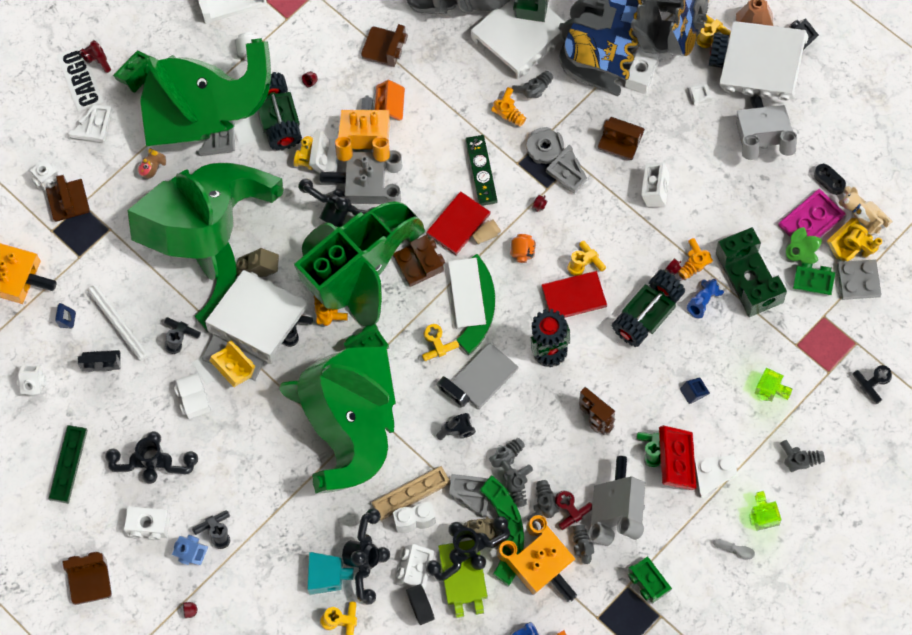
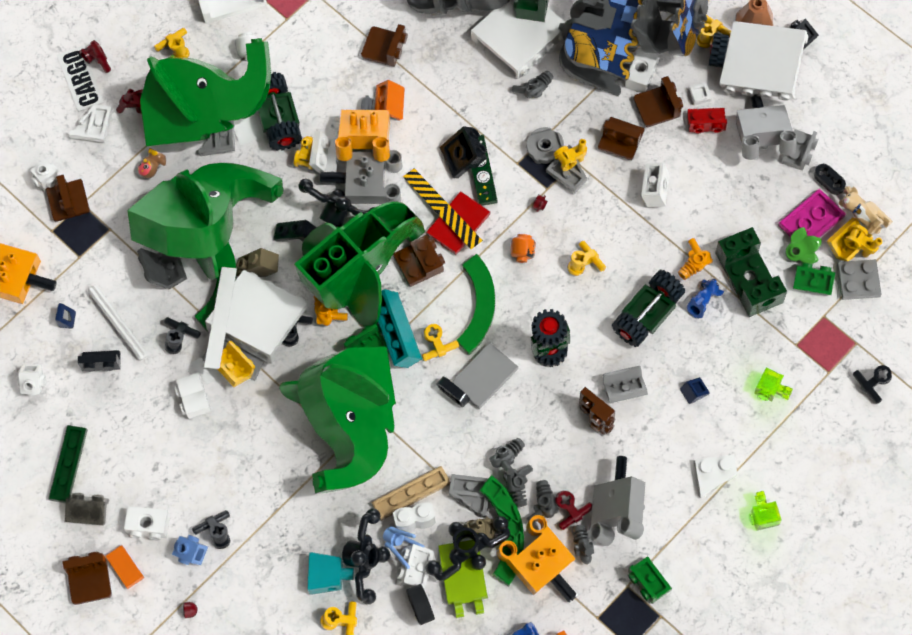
black wheel [105,431,198,484] -> none
green bracket [113,50,150,93] -> none
dark red hinge [302,71,318,87] -> none
black piece [436,413,476,440] -> none
white sticker [448,258,486,328] -> none
tan cone [472,219,501,245] -> none
light orange piece [491,87,526,126] -> none
red tile [542,271,607,318] -> none
green piece [637,432,661,467] -> none
red tile [659,425,697,490] -> none
dark red plate [665,258,681,275] -> none
light grey piece [713,539,755,560] -> none
dark grey piece [780,440,825,472] -> none
none -> clear smoke bracket [64,493,109,525]
none -> orange tile [105,545,144,589]
none -> dark red piece [116,89,143,114]
none -> dark grey bracket [137,248,187,289]
none -> yellow piece [154,28,190,58]
none -> white sticker [204,267,237,369]
none -> black bracket [274,220,317,242]
none -> teal brick [378,289,422,368]
none -> light blue plant [383,526,424,569]
none -> sticker [403,168,483,249]
none -> black plate [439,126,487,178]
none -> yellow piece [553,139,587,171]
none -> light grey bracket [603,366,648,403]
none -> reddish brown bracket [634,76,683,127]
none -> red bracket [687,108,727,134]
none -> light grey bracket [782,129,819,171]

